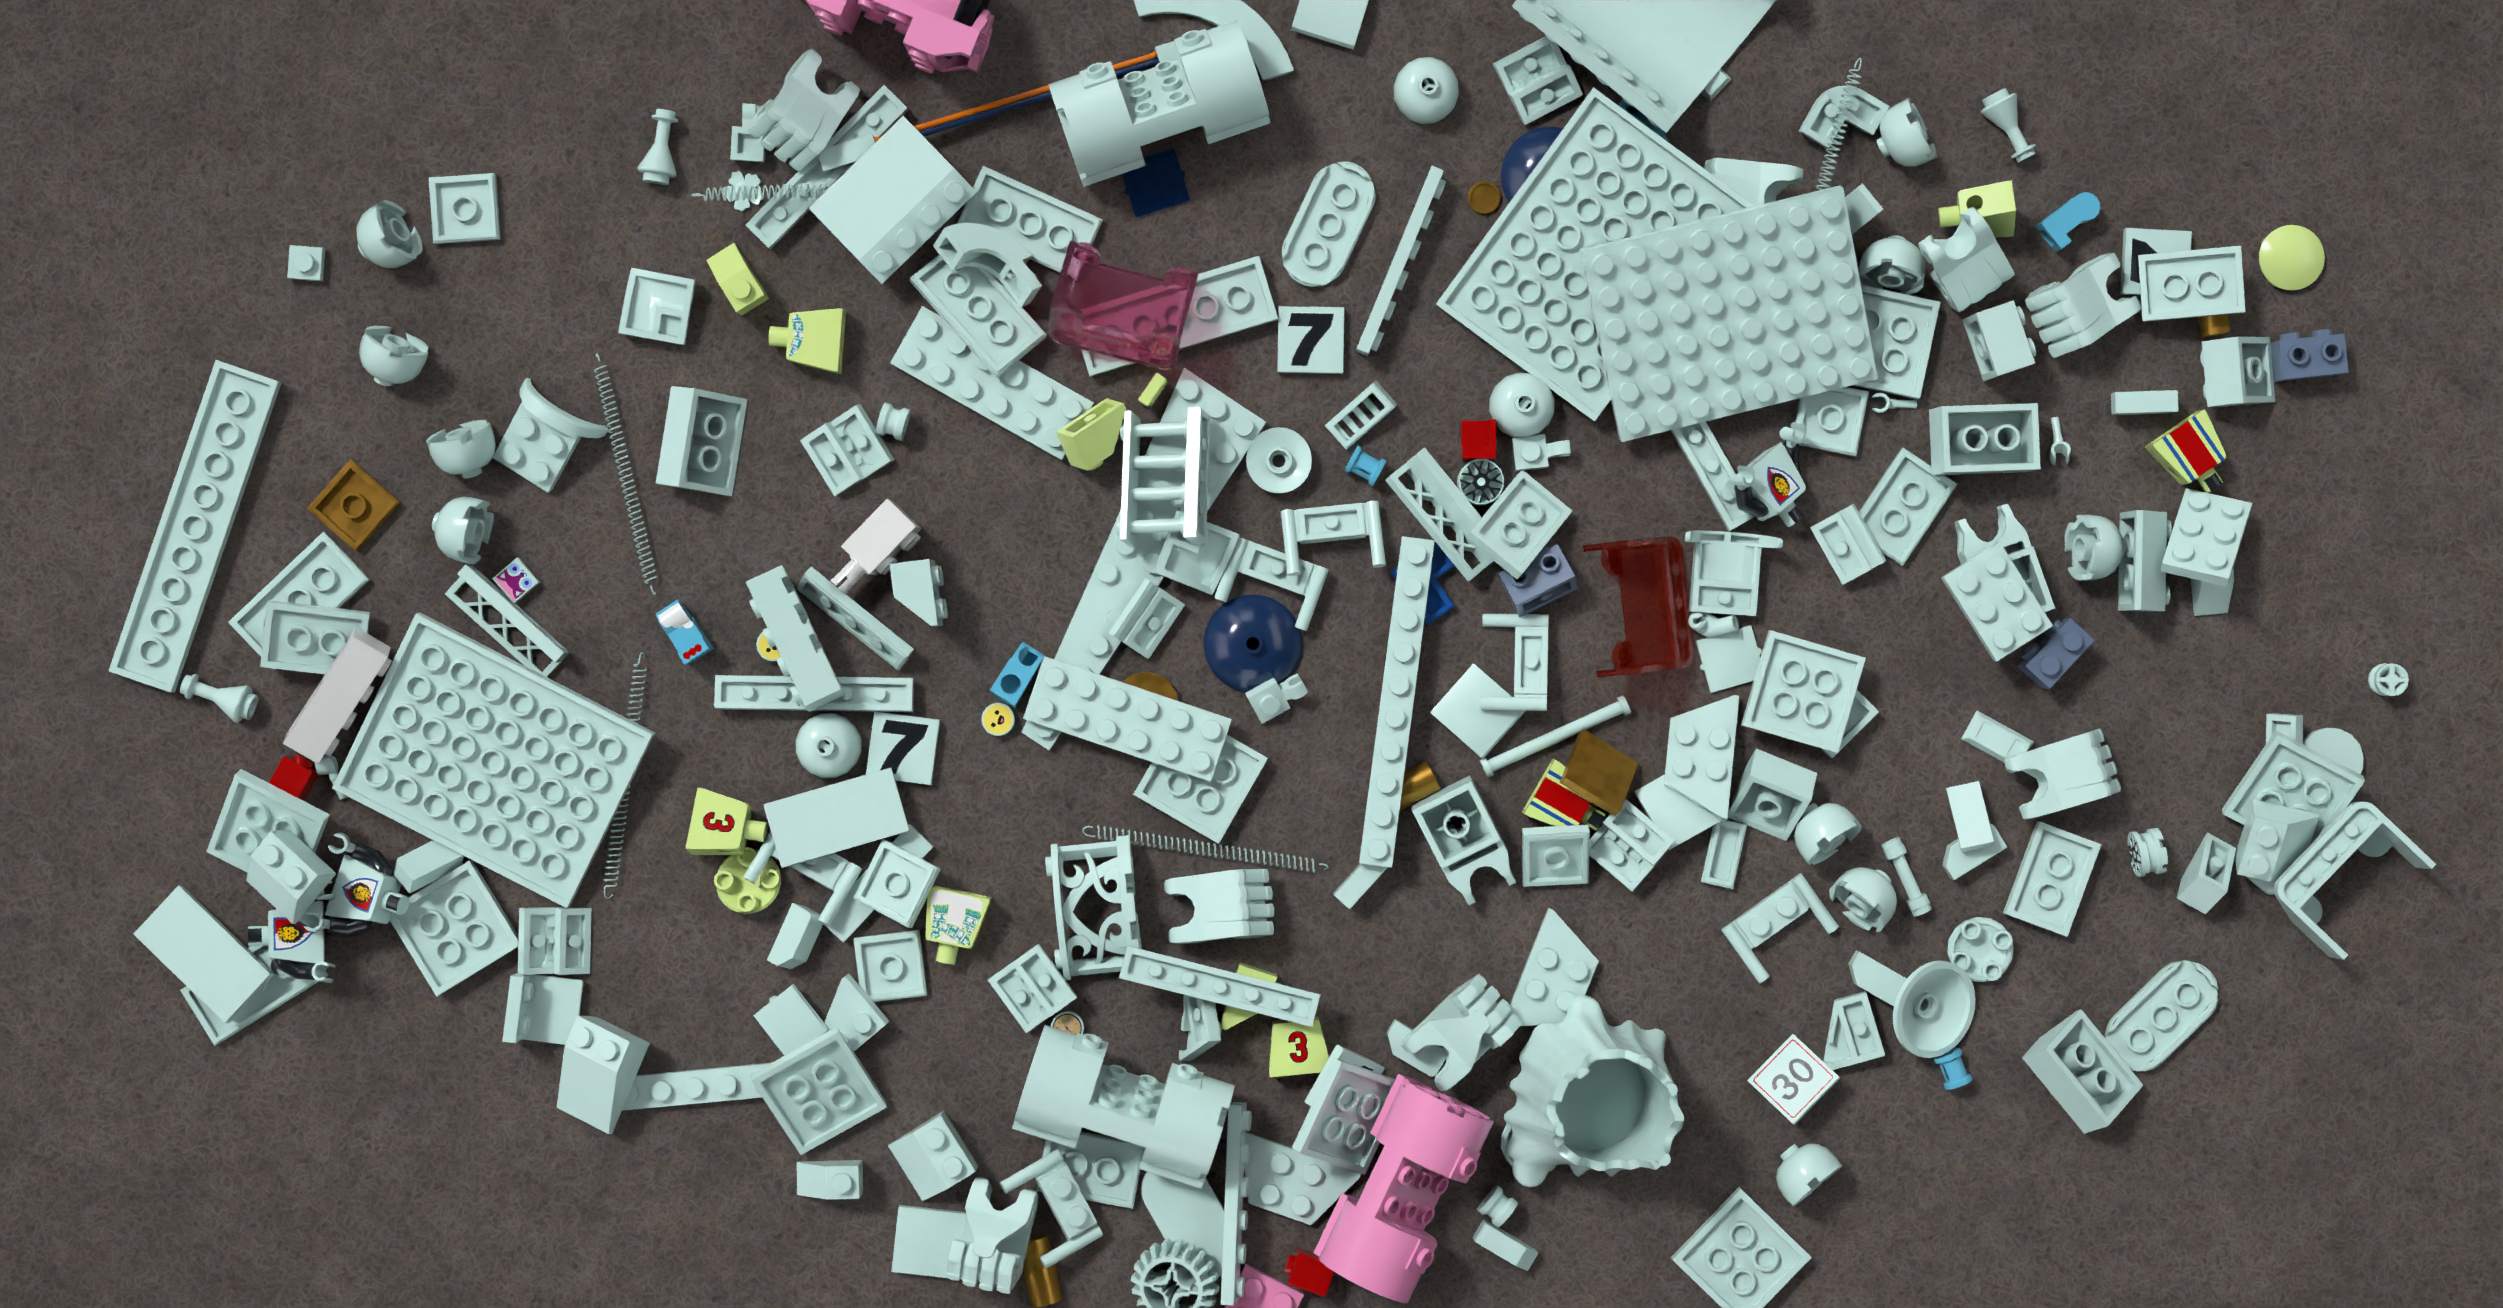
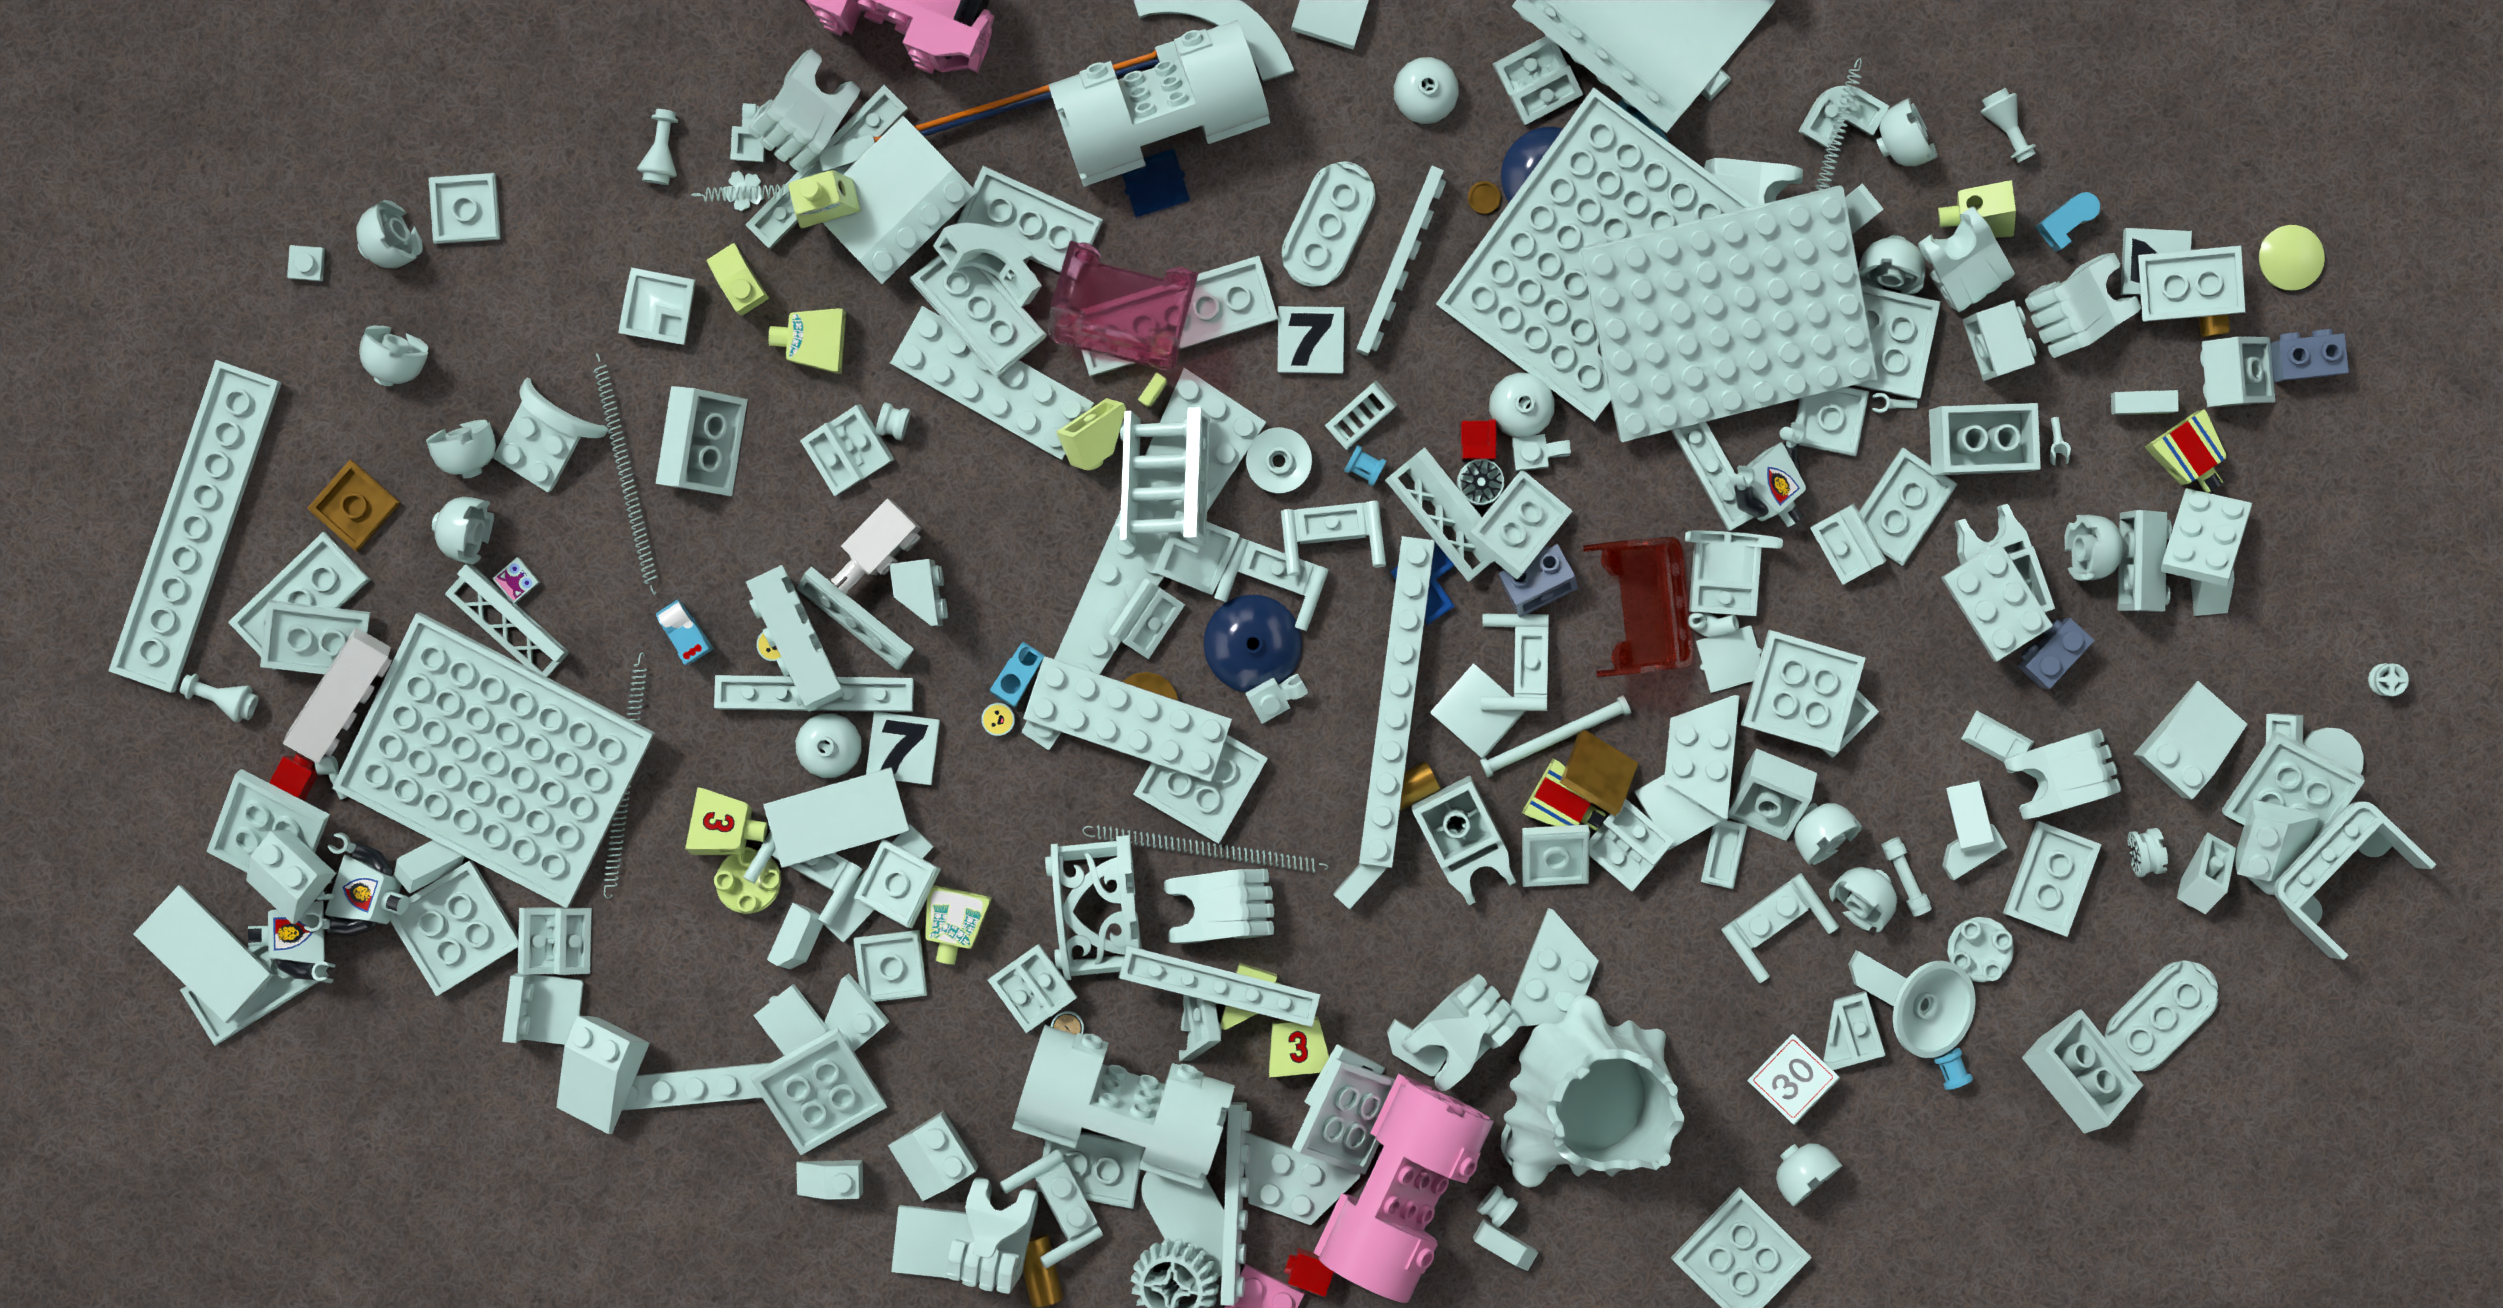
none -> yellowish green torso [788,170,861,229]
none -> light aqua slope [2133,681,2247,799]

